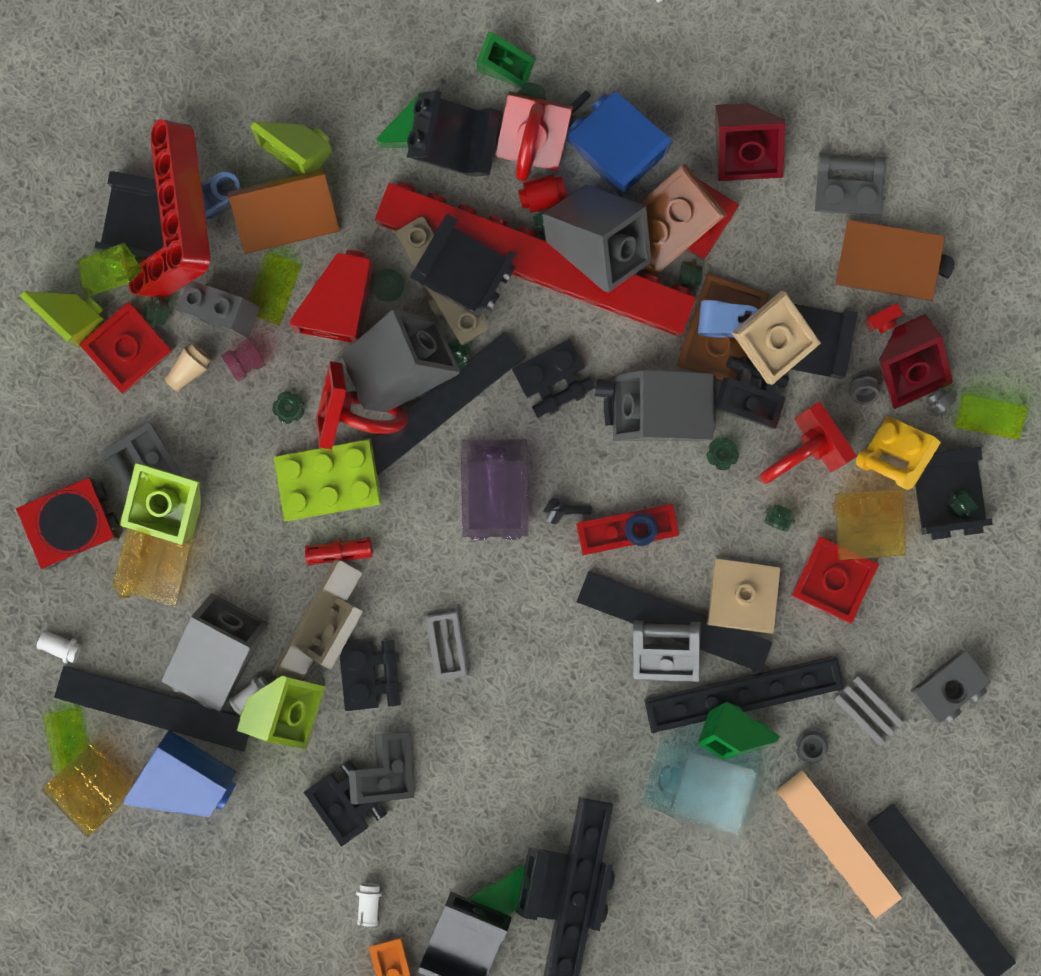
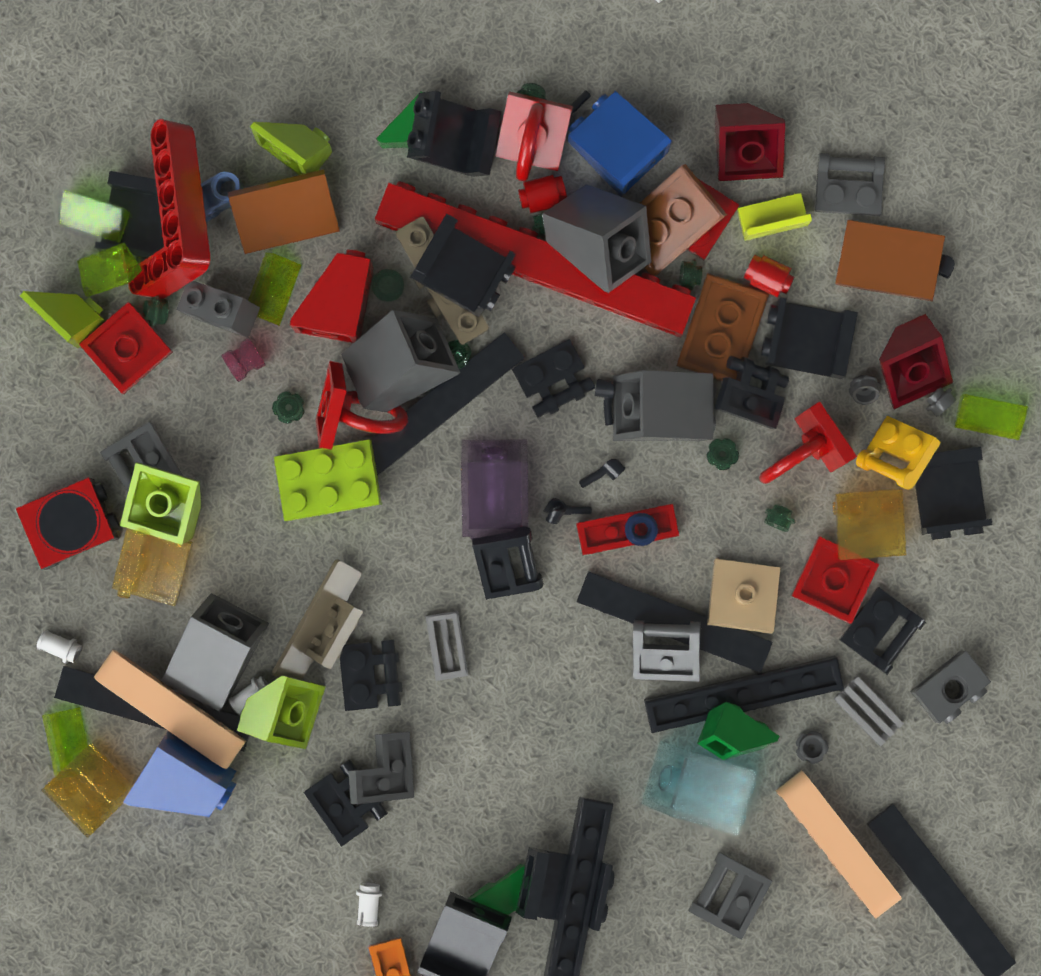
tan cone [164,343,212,392] -> none
red pin [305,537,373,566] -> none
green slope [477,32,536,89] -> none
medium blue piece [698,300,758,338] -> none
tan plate [732,291,821,385] -> none
red plate [864,303,903,334] -> none
clear green plate [948,489,978,519] -> none
none -> clear neon green slope [59,190,130,243]
none -> light nougat beam [94,650,246,769]
none -> black plate [472,526,544,600]
none -> black hand [579,459,625,488]
none -> dark grey plate [688,852,772,940]
none -> neon yellow panel [737,193,812,241]
none -> red brick [744,255,795,298]
none -> black plate [839,587,926,675]

